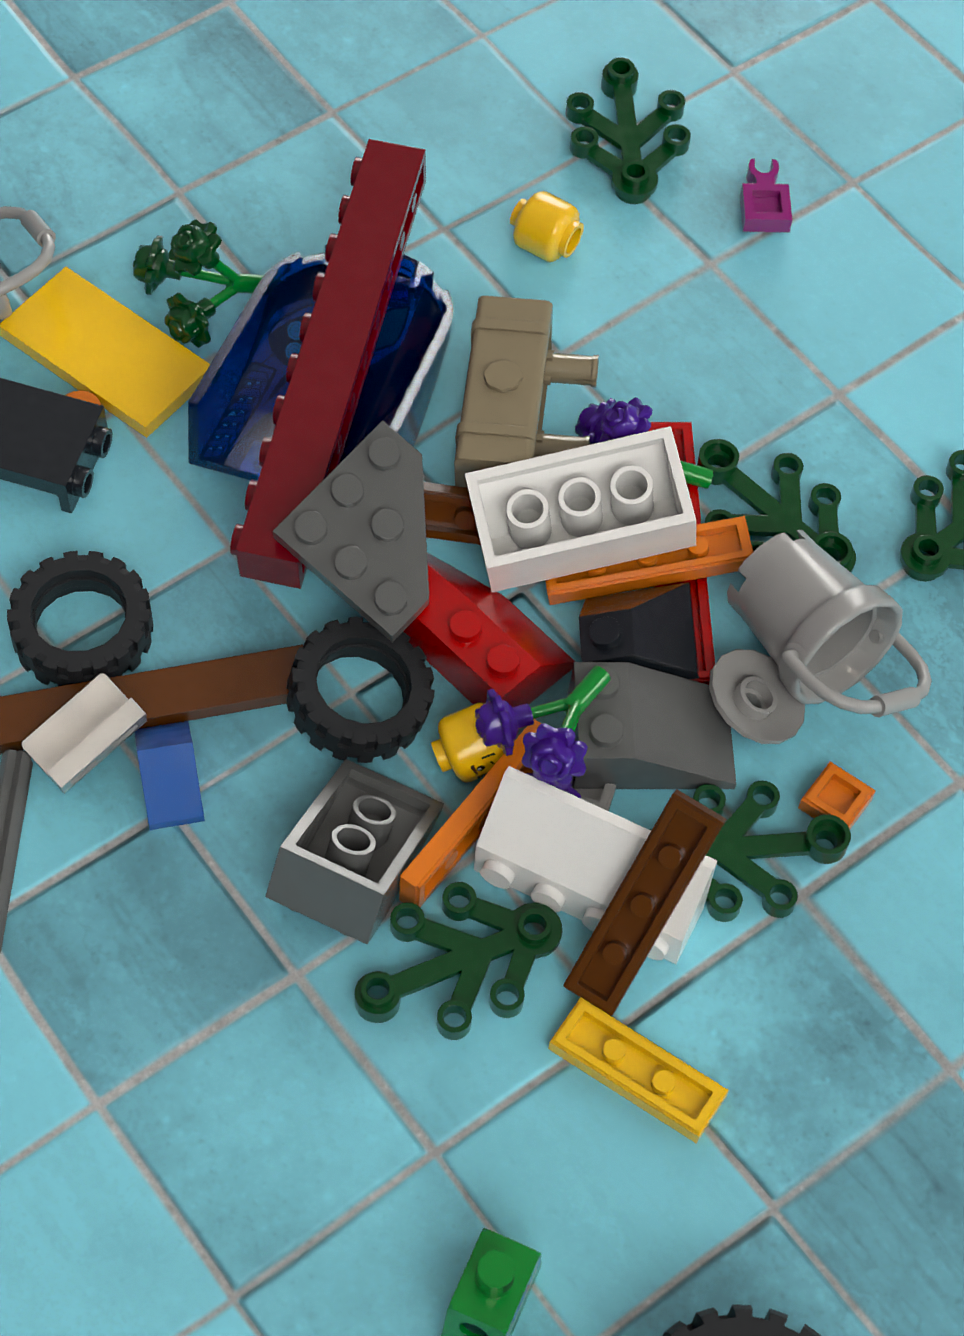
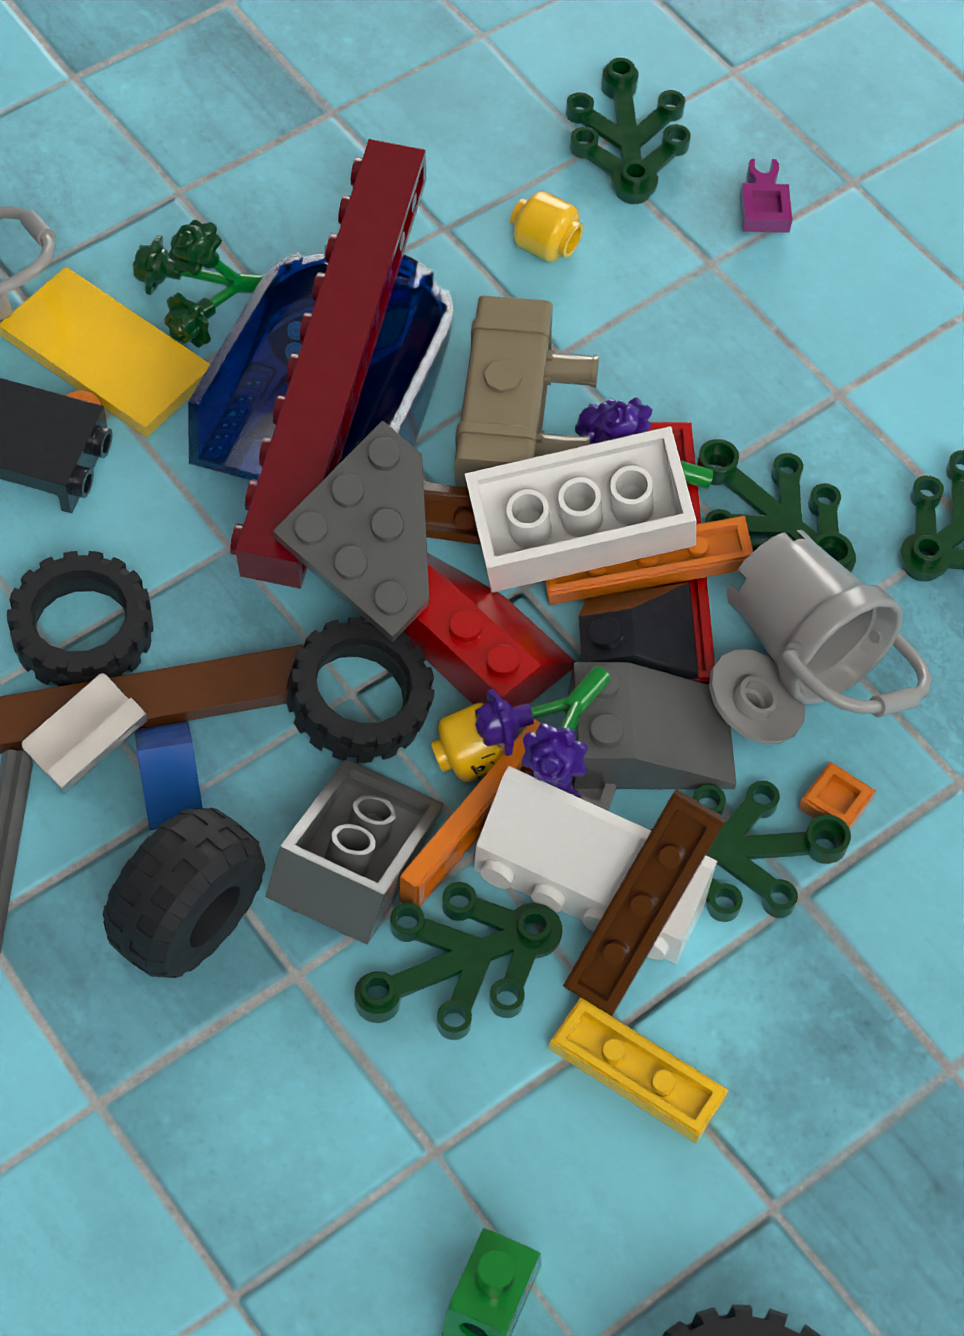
none -> black tyre [103,807,265,978]

